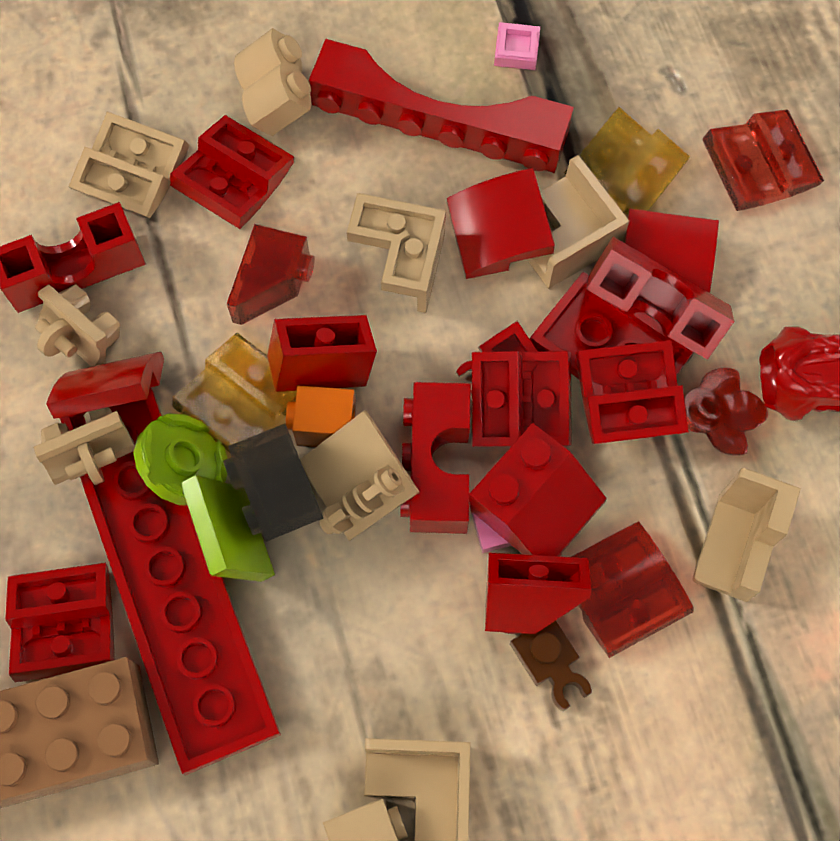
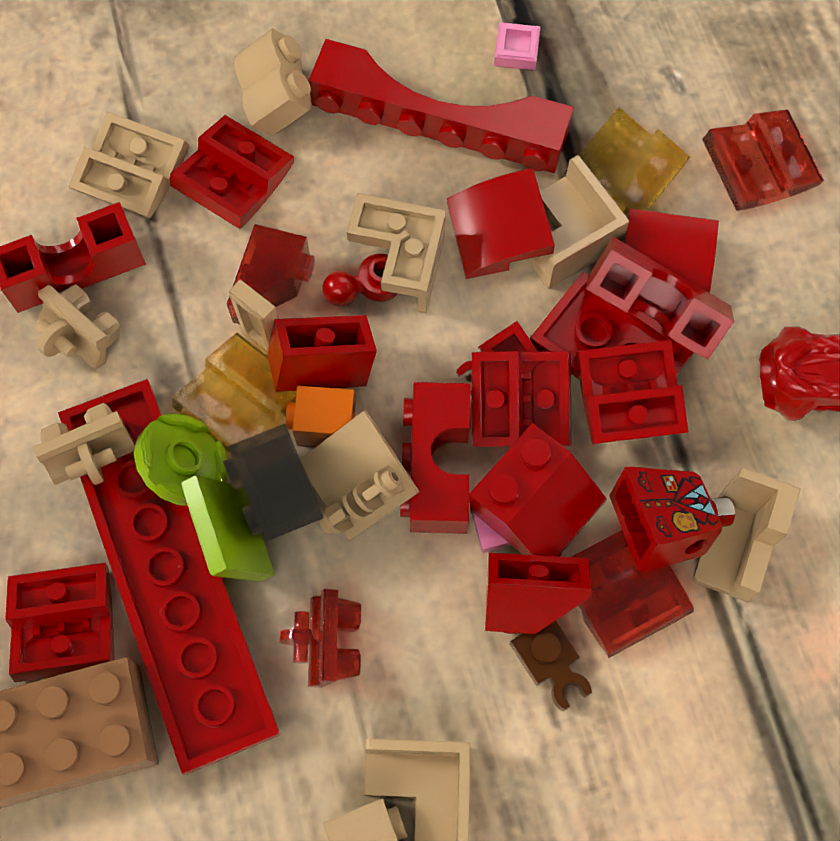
red slope [46,352,164,419] -> none
clear red plate [684,368,768,455] -> none
none -> tan tile [229,279,279,353]
none -> clear red hips [279,589,361,688]
none -> red plate [322,253,398,307]
none -> red torso [609,466,735,572]

